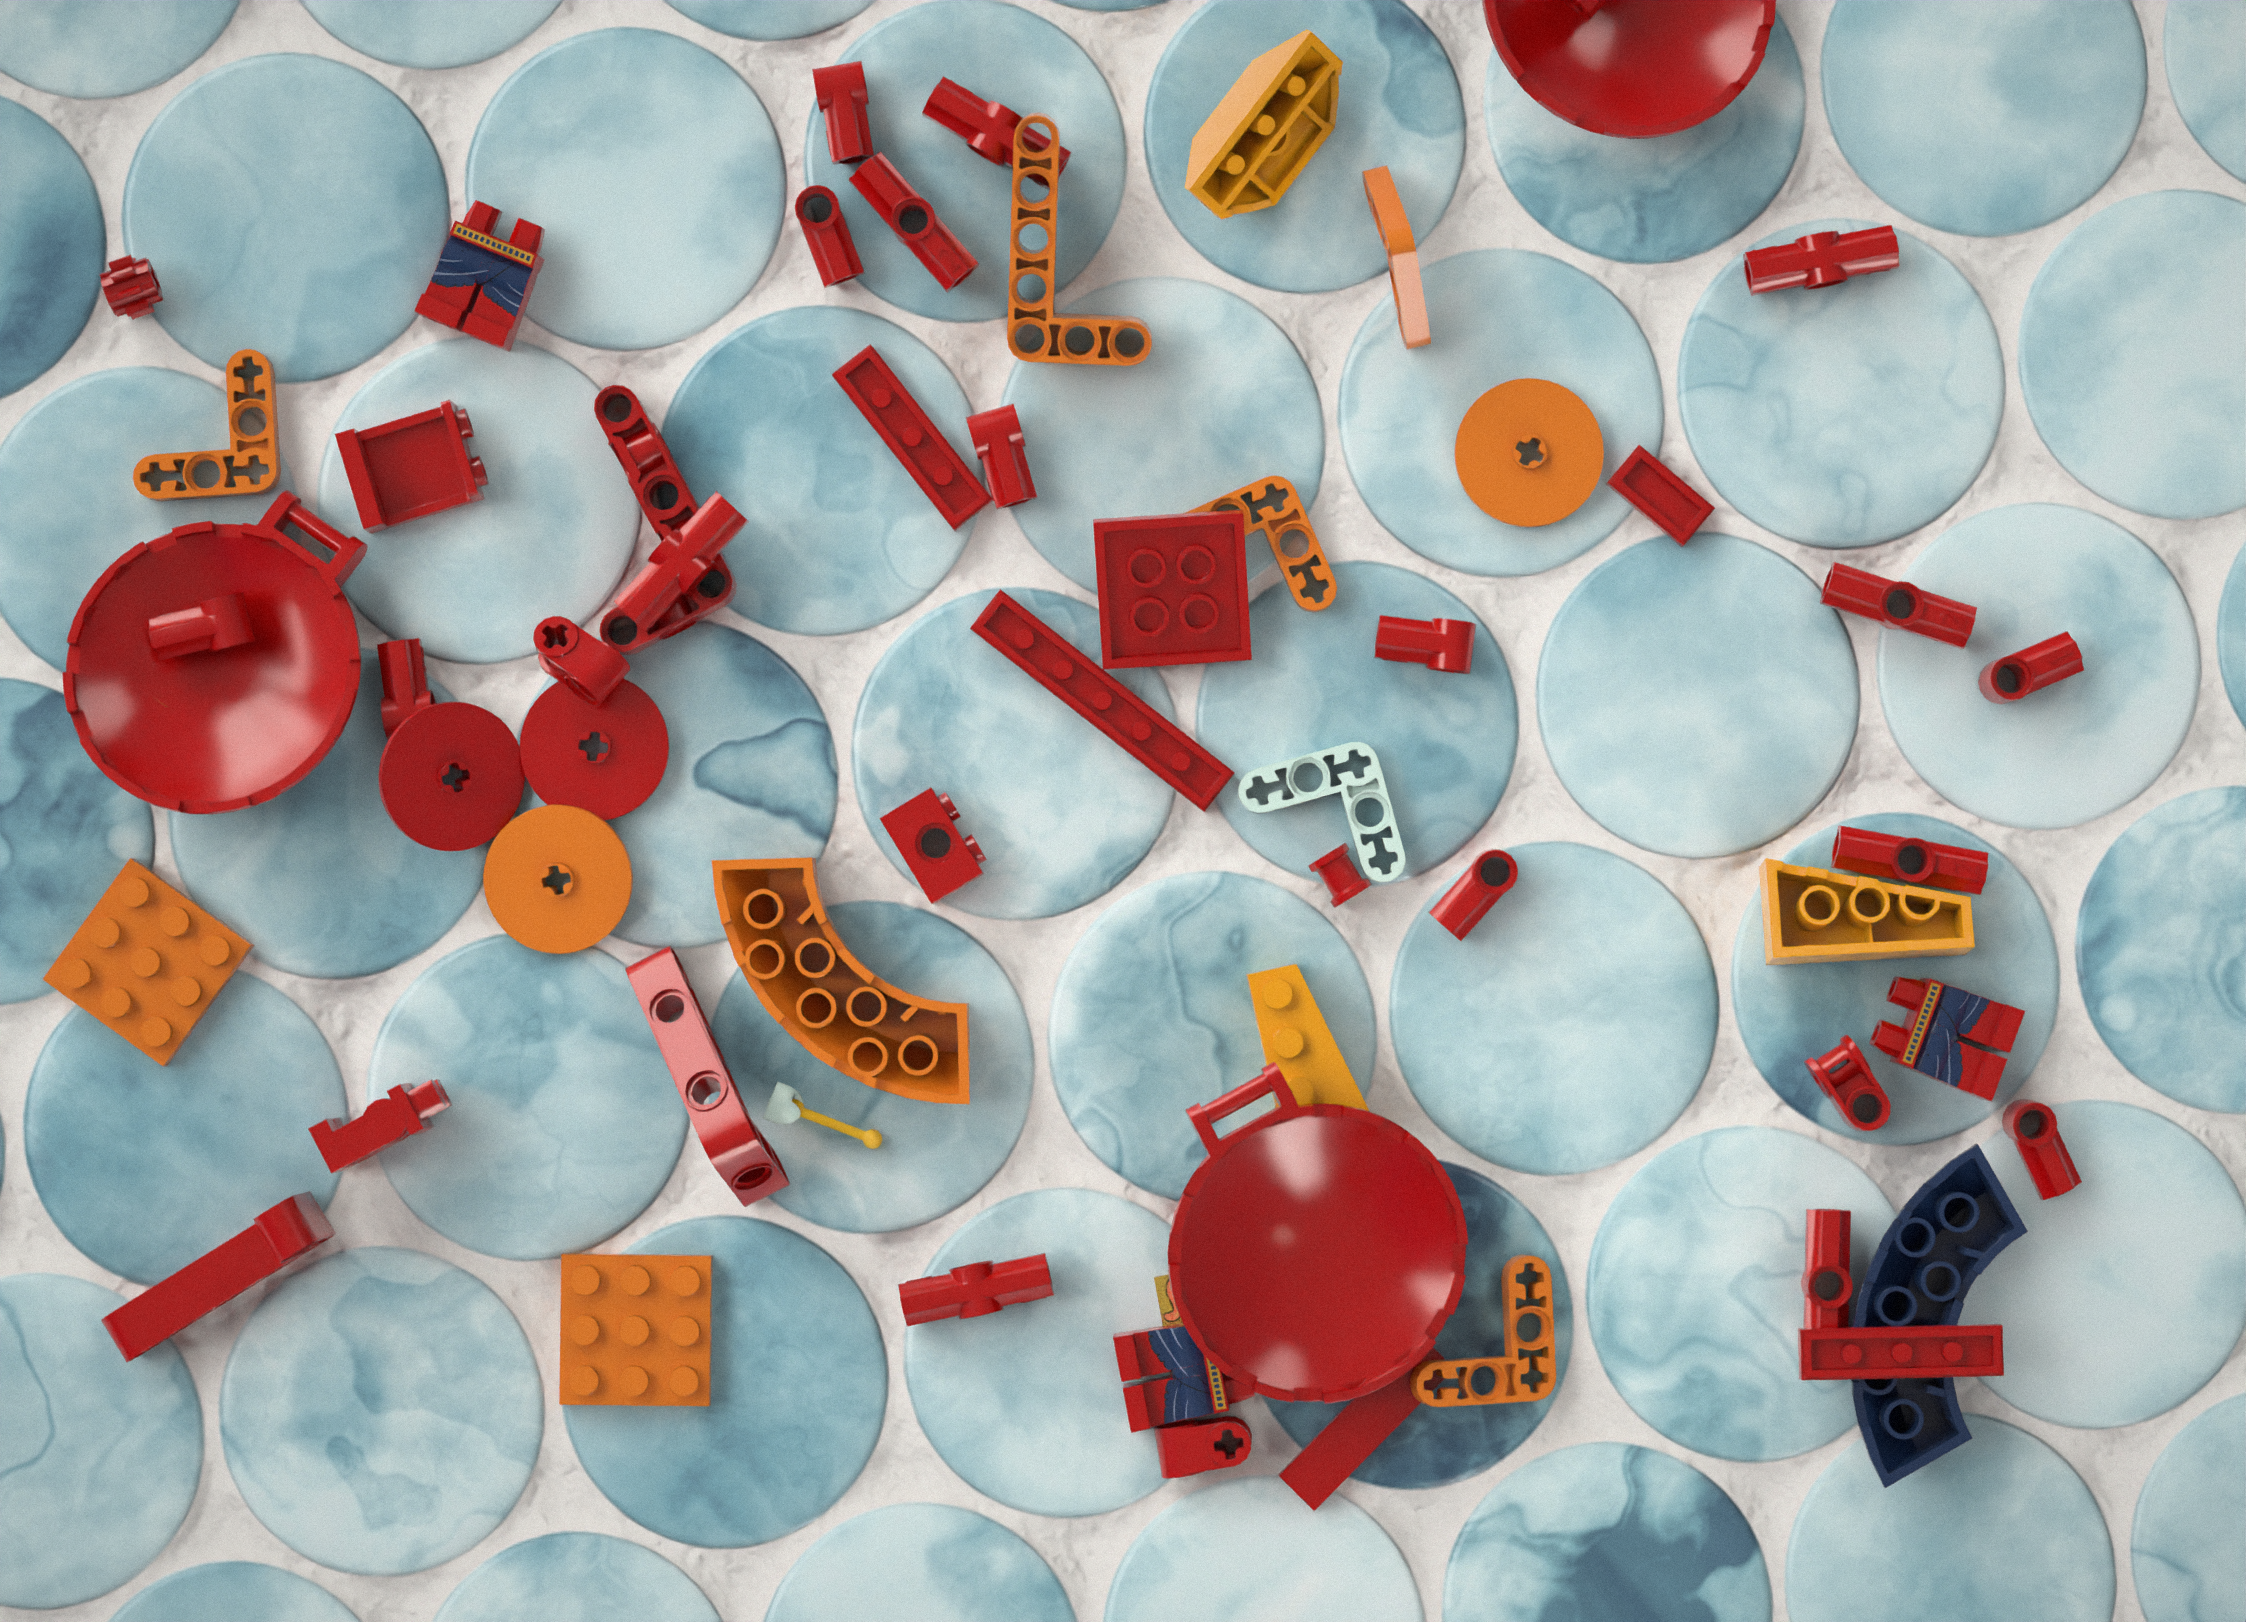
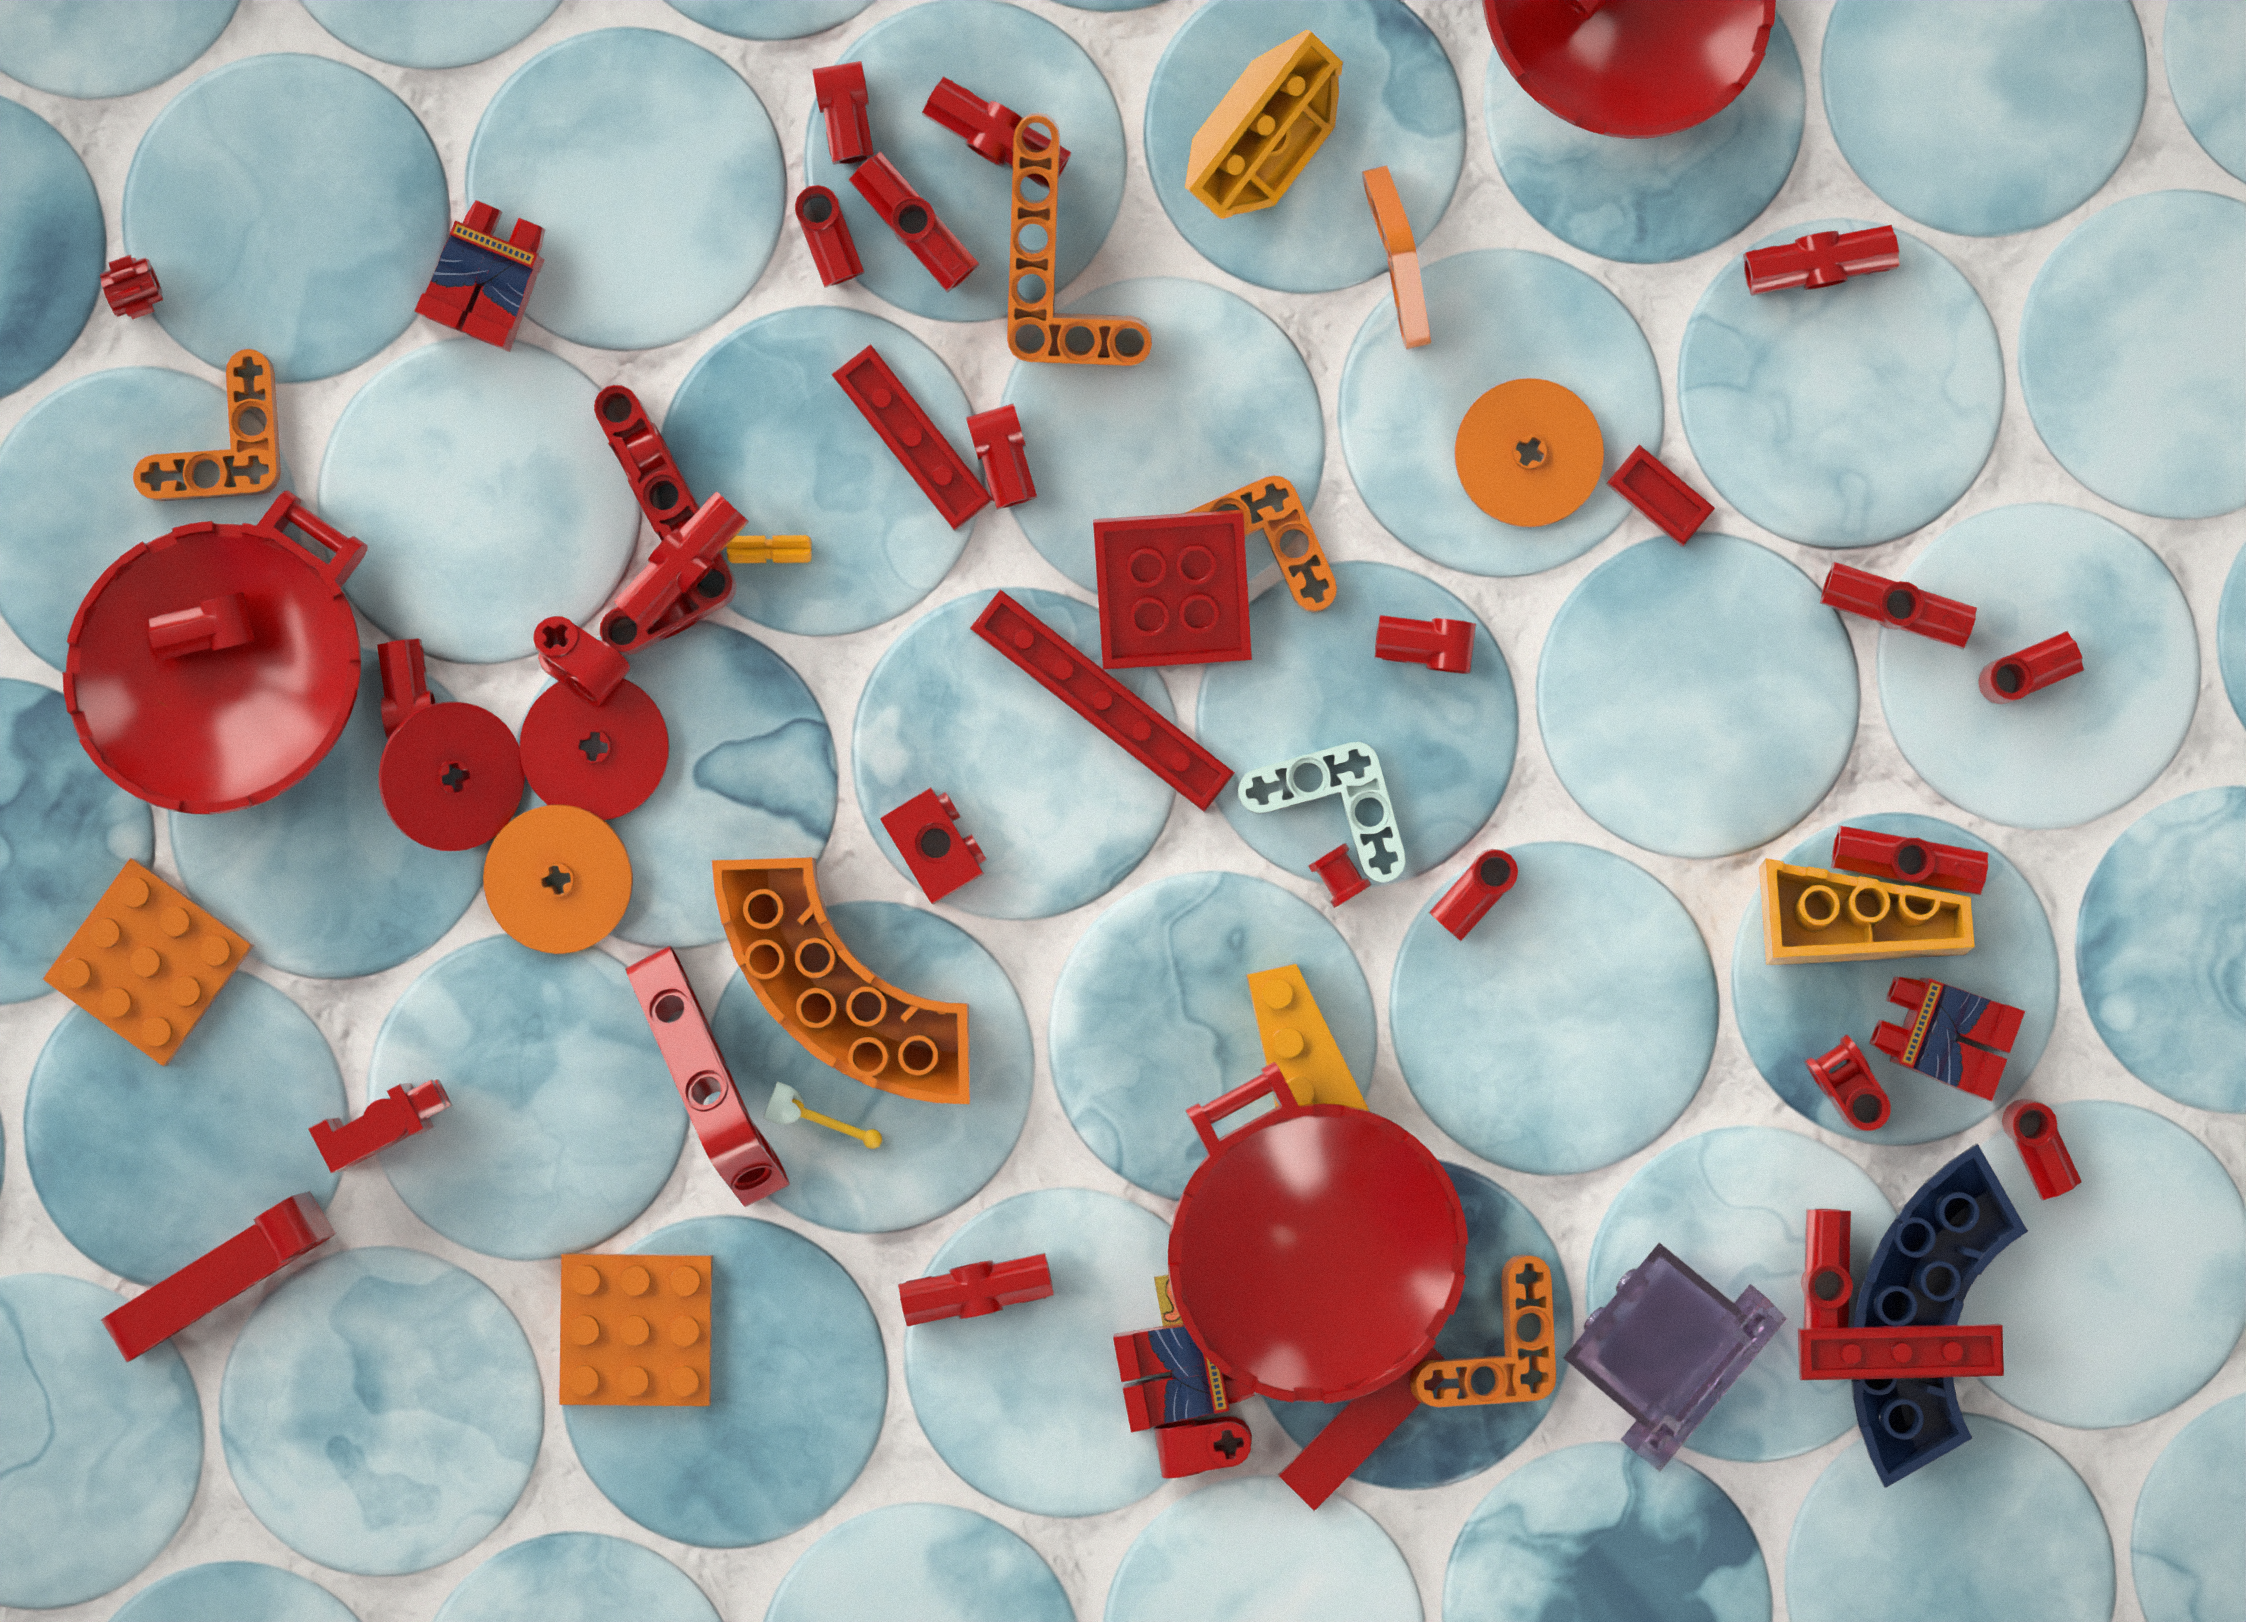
red panel [335,400,489,534] -> none
none -> light orange piece [727,535,812,563]
none -> clear purple windscreen [1563,1242,1787,1472]

